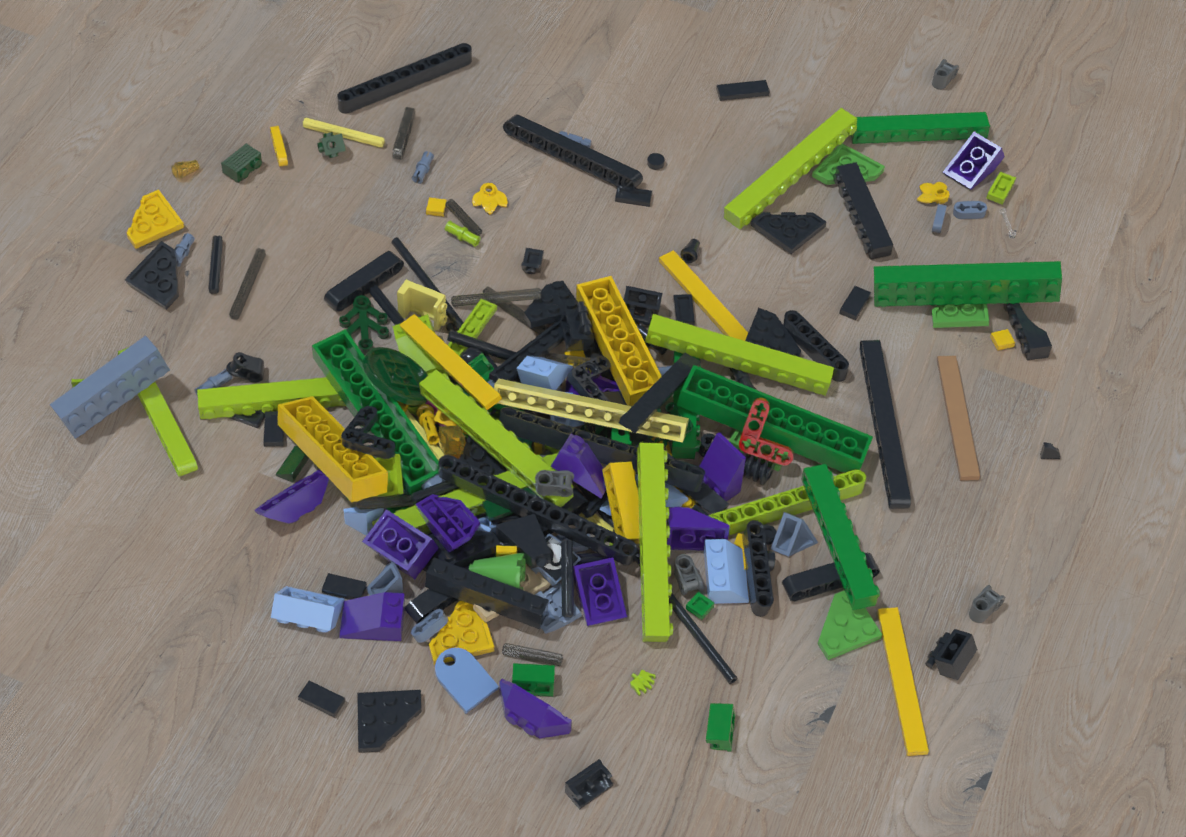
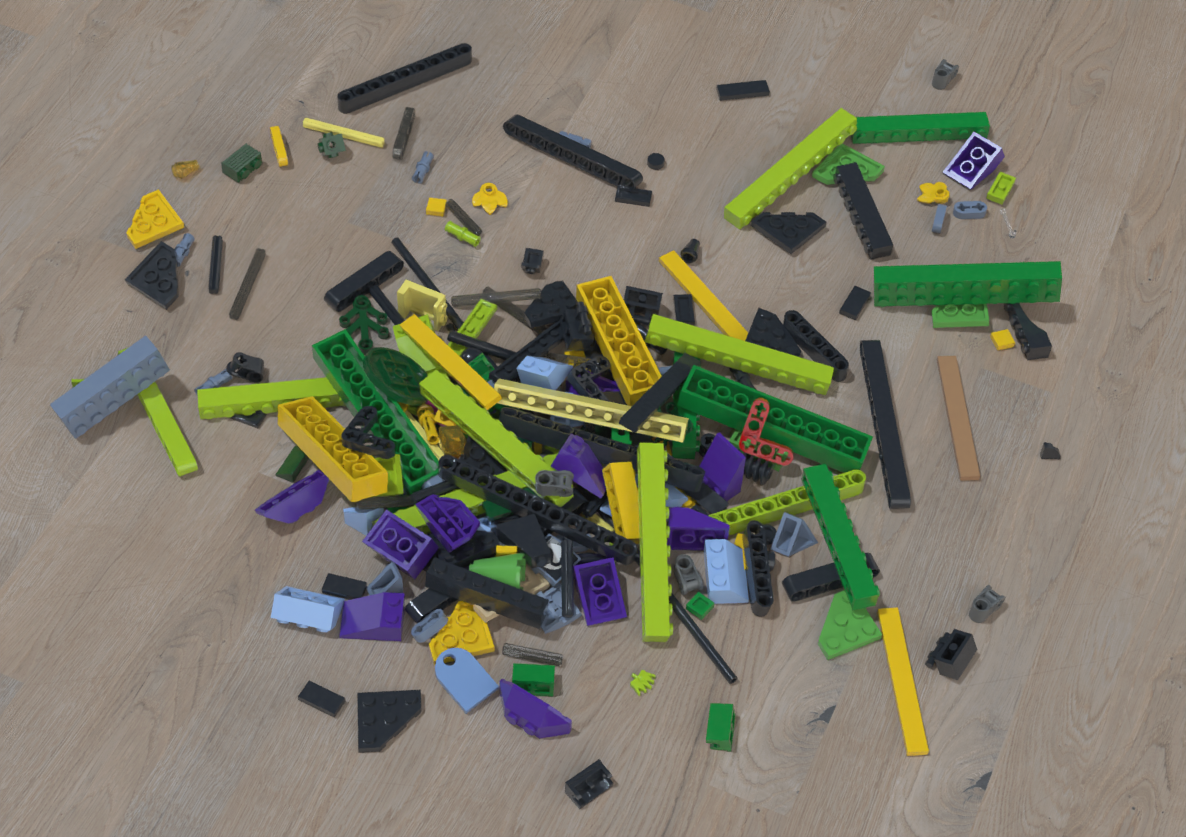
black tile [263,411,284,447] -> none

